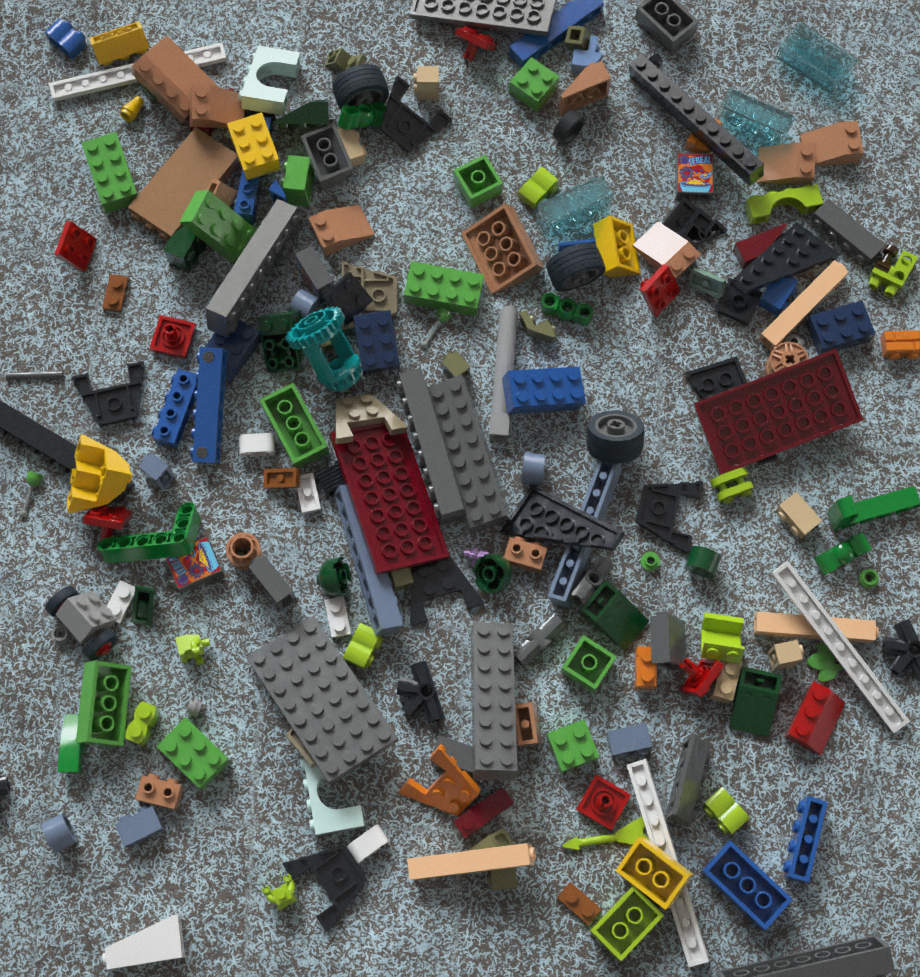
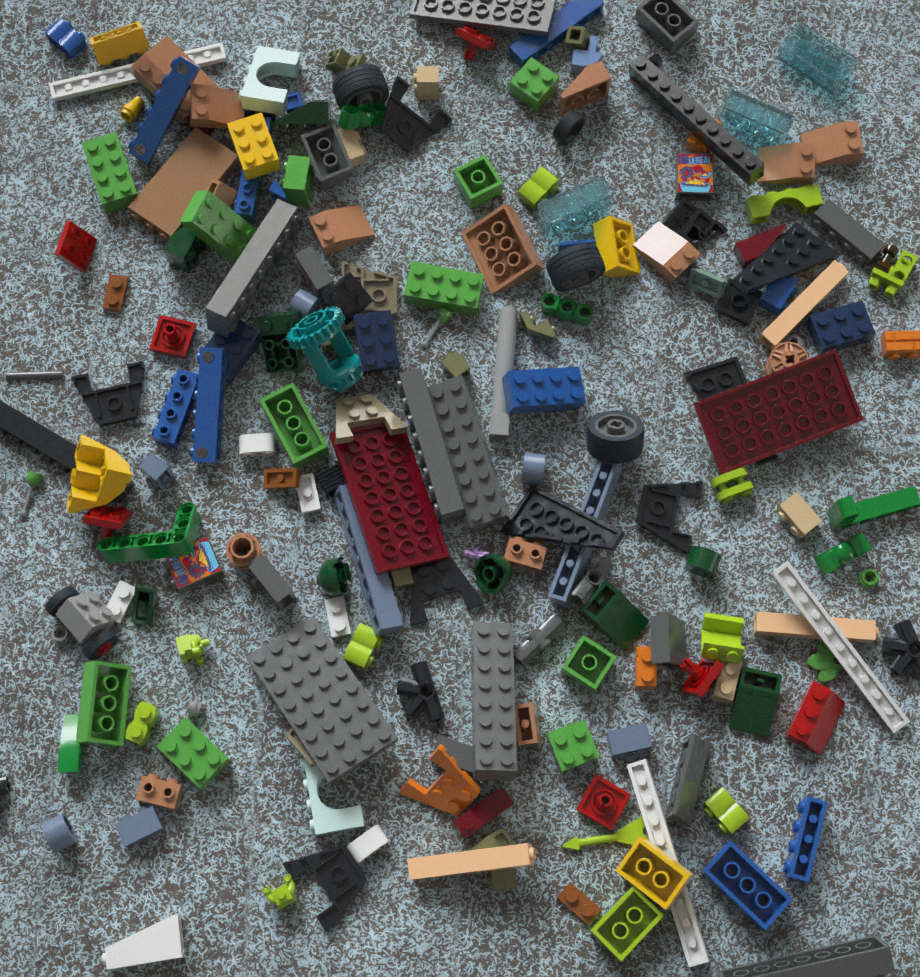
red plate [639,264,681,317] -> none
bright green plate [640,552,660,571] -> none
tan brick [767,640,804,671] -> none
none -> blue piece [128,56,201,164]
none -> blue tile [286,91,303,113]

